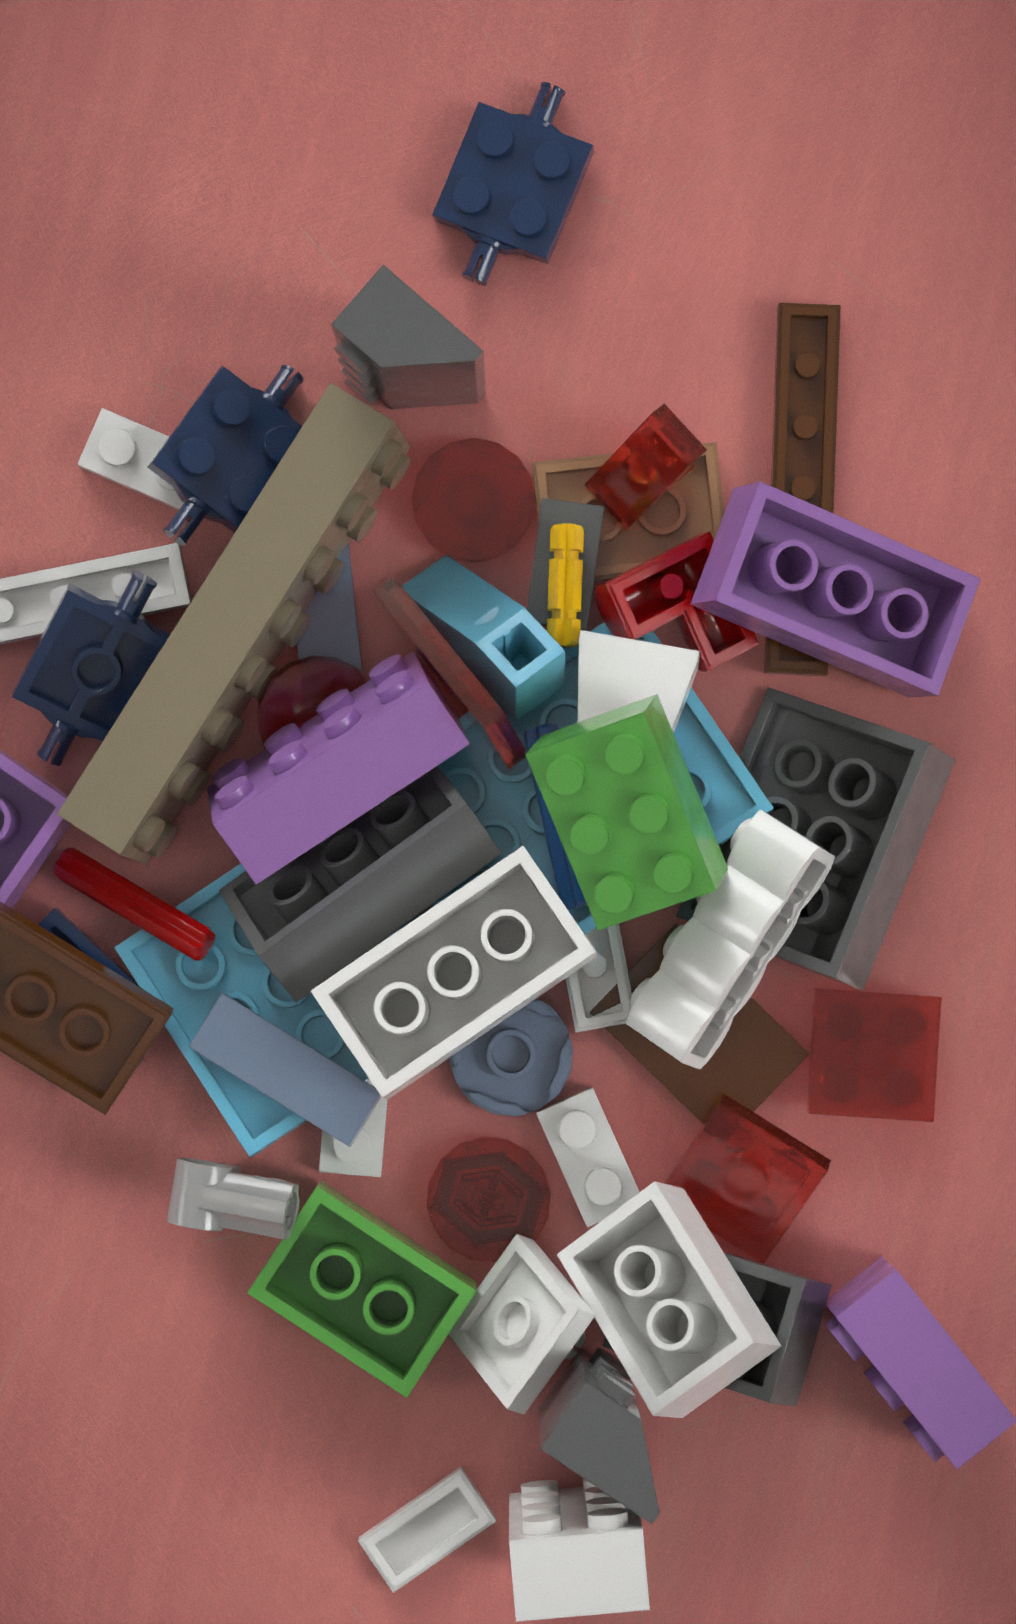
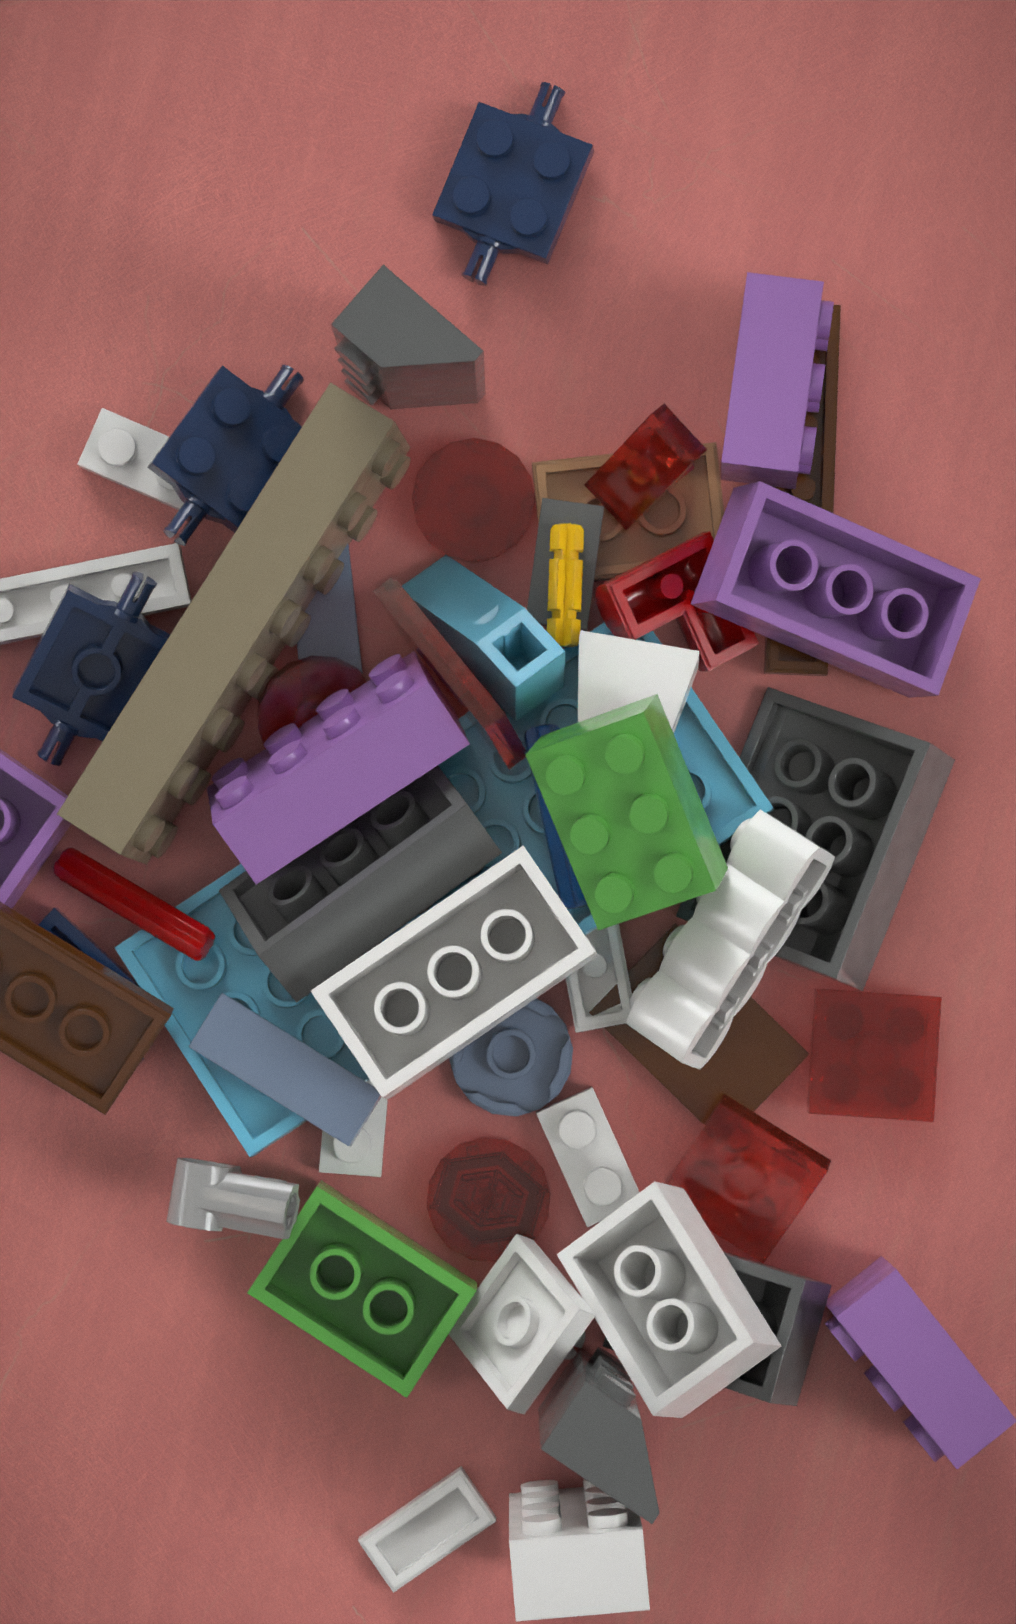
none -> medium lavender brick [721,272,834,489]

